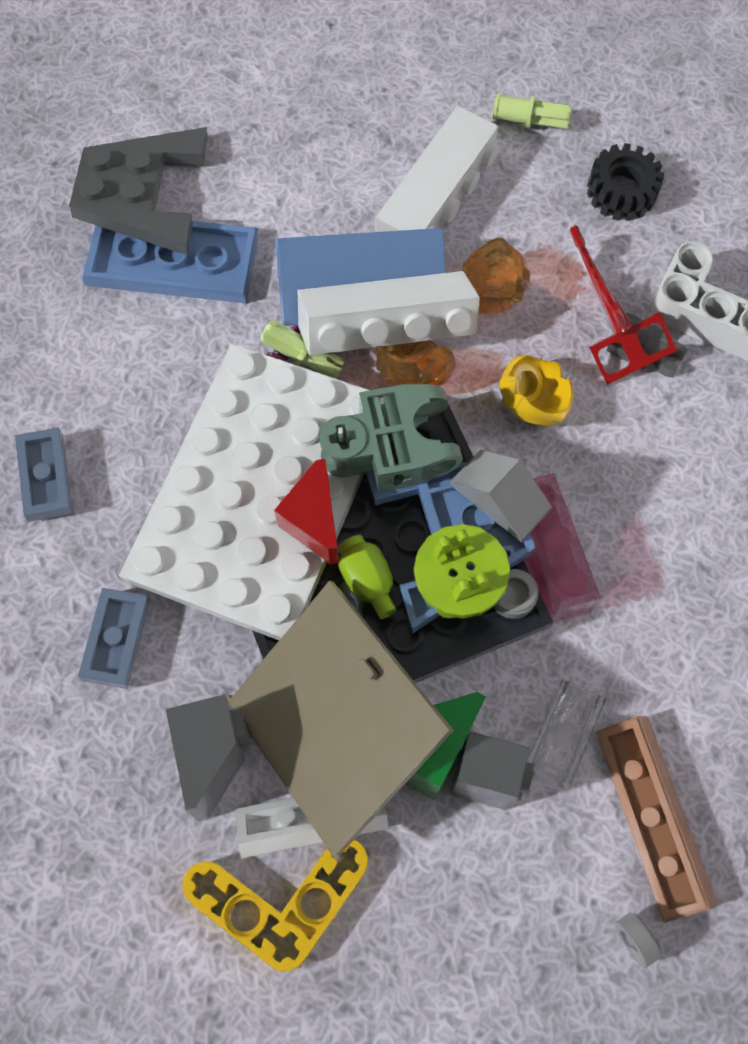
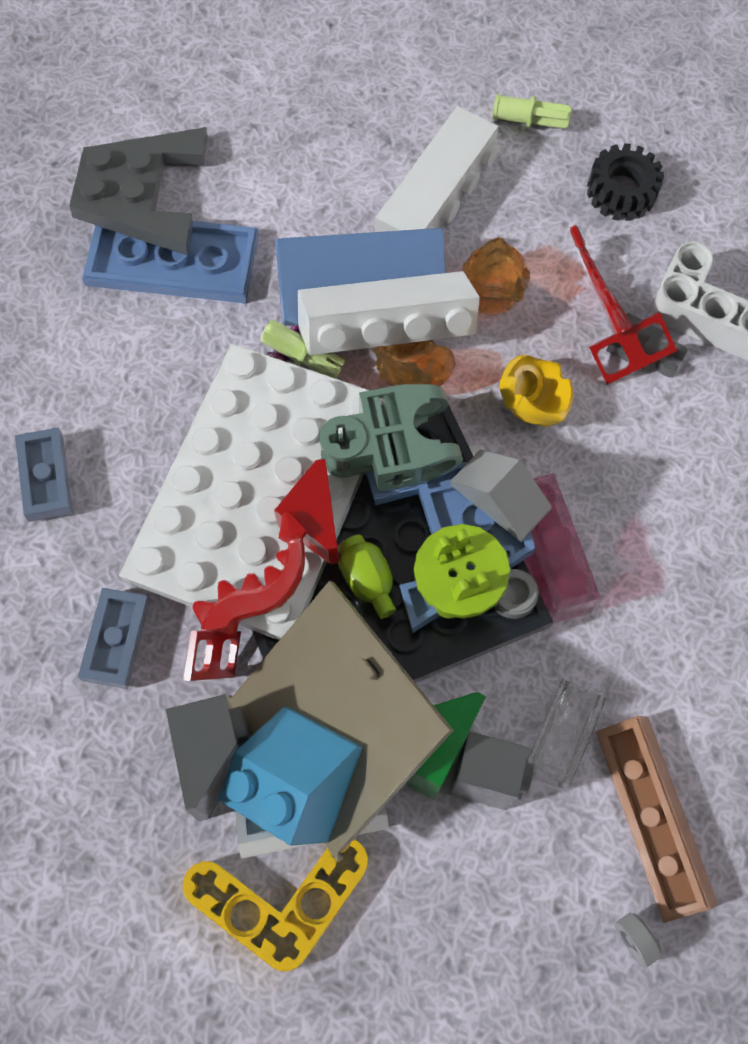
none -> red piece [184,512,308,681]
none -> dark azure slope [218,707,363,846]

